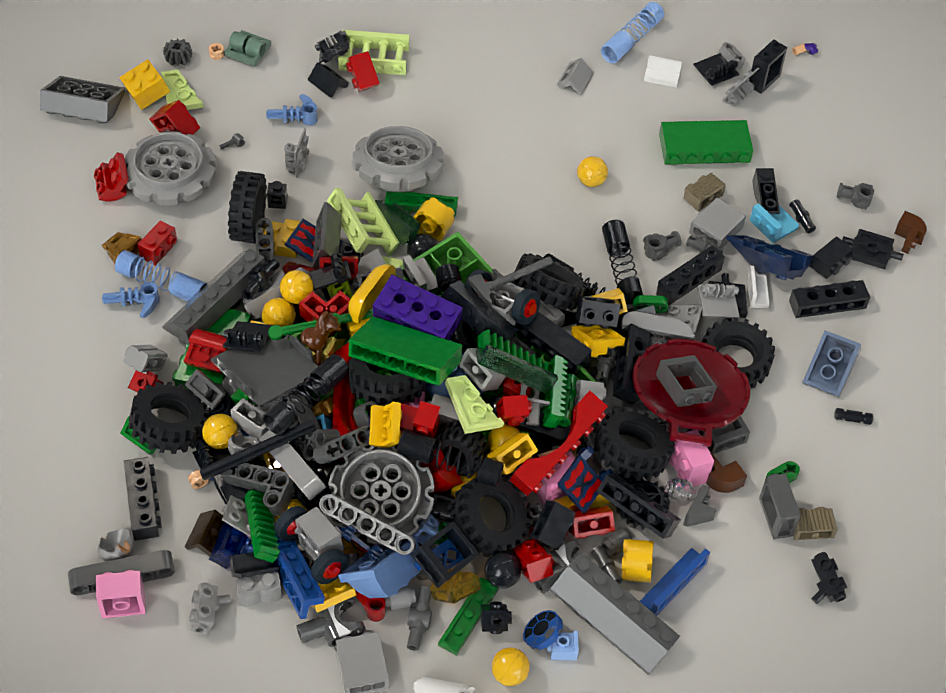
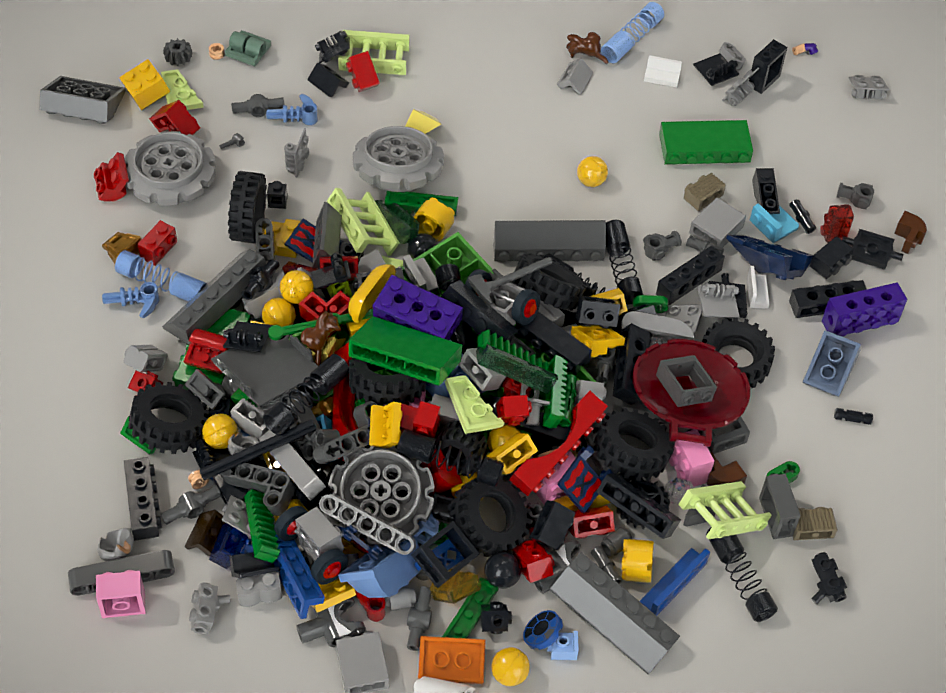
none -> dark grey pin [160,485,222,525]
none -> dark grey pin [231,94,285,117]
none -> light yellow slope [406,109,441,134]
none -> orange tile [418,636,486,684]
none -> dark grey slope [493,220,606,262]
none -> reddish brown animal [566,32,608,64]
none -> yellowish green fence [678,481,772,539]
none -> black piece [706,527,778,622]
none -> clear red brick [820,204,854,243]
none -> dark purple brick [822,282,908,337]
none -> light grey hinge [849,75,889,99]

